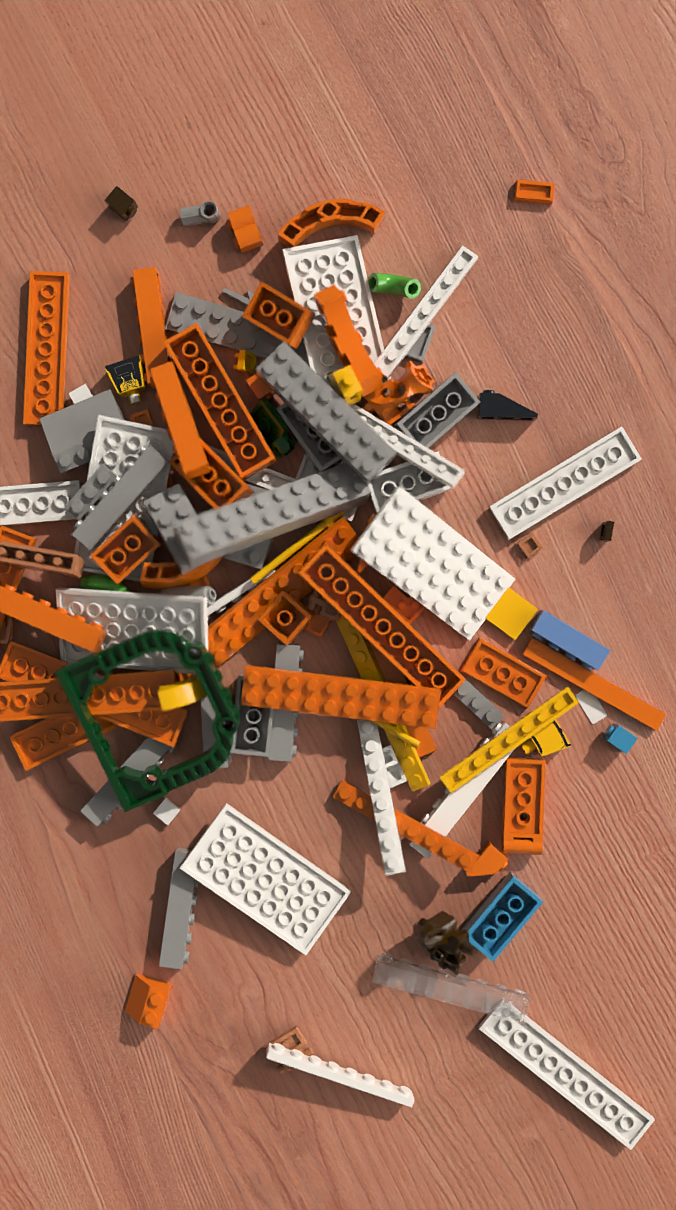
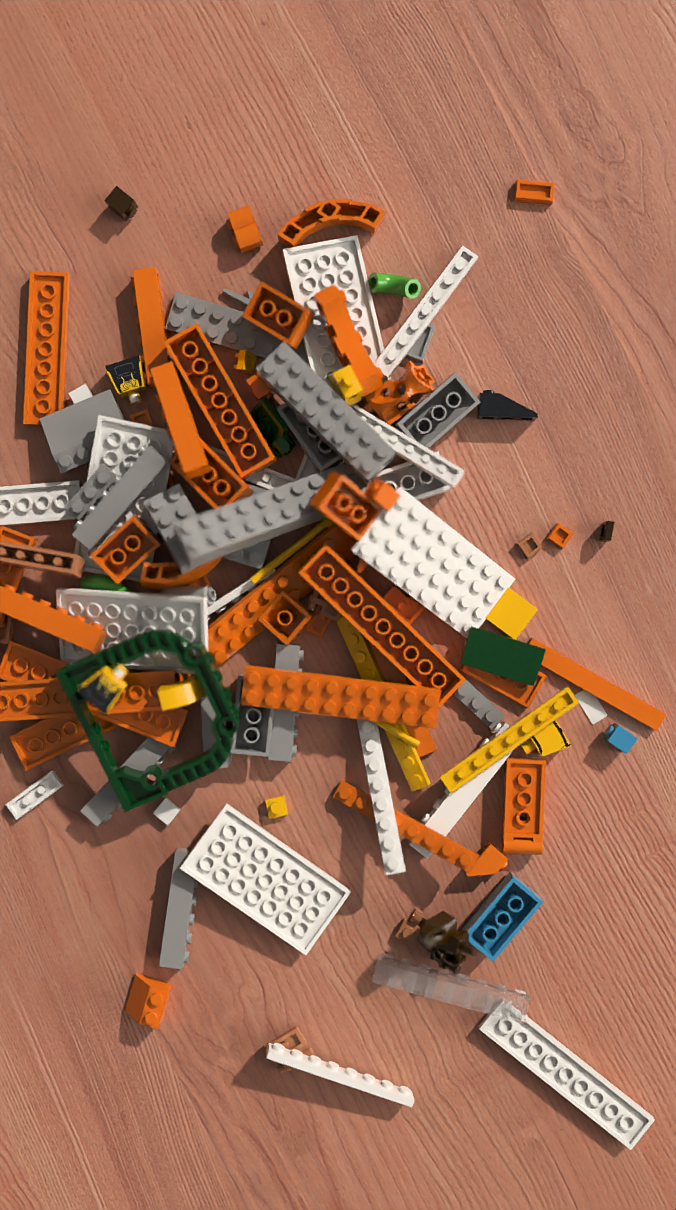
light grey piece [180,201,220,227] -> none
white slope [383,745,407,789] -> none
white plate [489,427,642,540] -> none
medium blue brick [529,610,611,671] -> none
none -> white tile [5,770,64,820]
none -> torso [76,665,128,716]
none -> yellow plate [265,795,288,819]
none -> orange brick [309,471,383,541]
none -> orange slope [365,477,401,511]
none -> nougat plate [395,908,423,945]
none -> dark green tile [459,626,546,686]
none -> orange tile [546,523,574,549]

